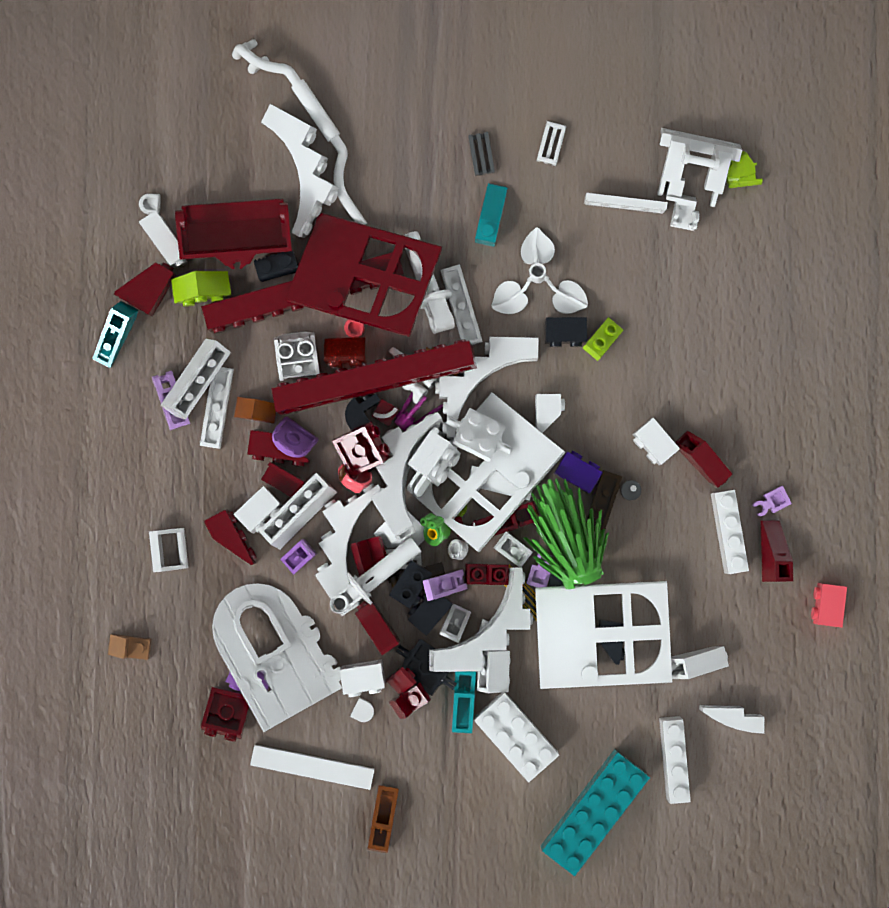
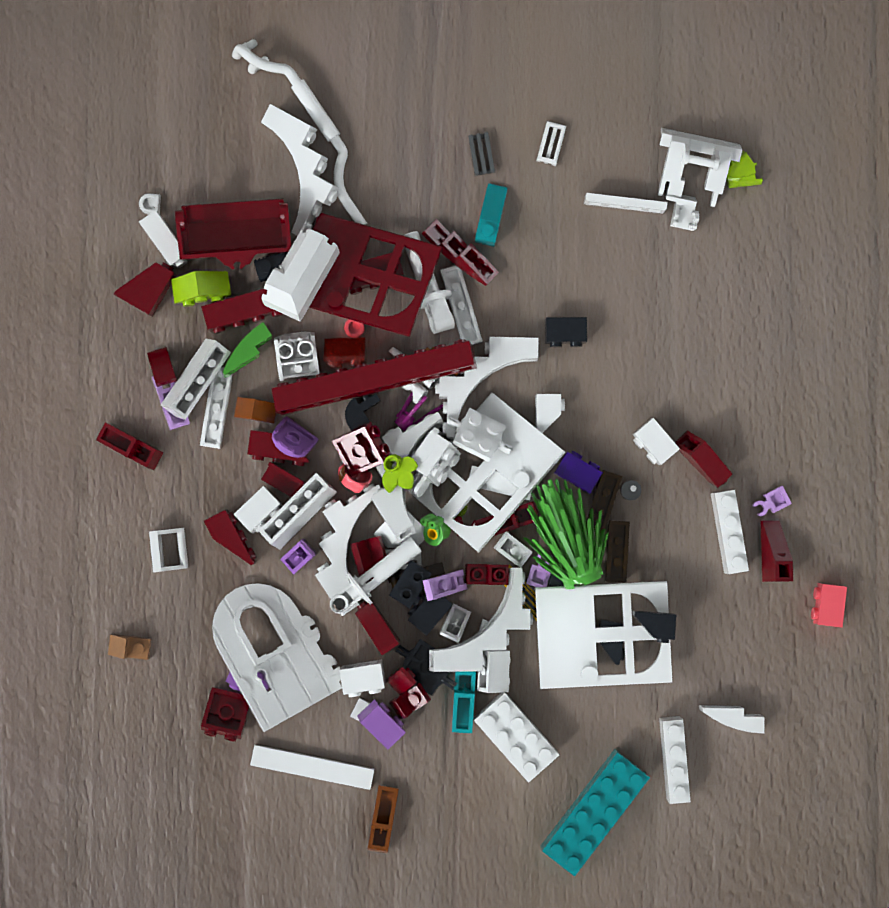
teal slope [92,301,139,368] -> none
dark red tile [372,399,399,427] -> none
white tile [448,539,469,560] -> none
white plant [491,227,588,314] -> none
lime plate [583,317,624,361] -> none
white slope [671,646,729,679] -> none
none -> dark red slope [96,422,164,470]
none -> dark red slope [147,347,177,387]
none -> bright green slope [223,322,272,378]
none -> white brick [262,229,340,322]
none -> medium lavender brick [357,699,406,749]
none -> lime plate [382,454,418,493]
none -> dark red slope [422,219,499,286]
none -> dark brown plate [605,520,630,583]
none -> black slope [632,610,677,643]

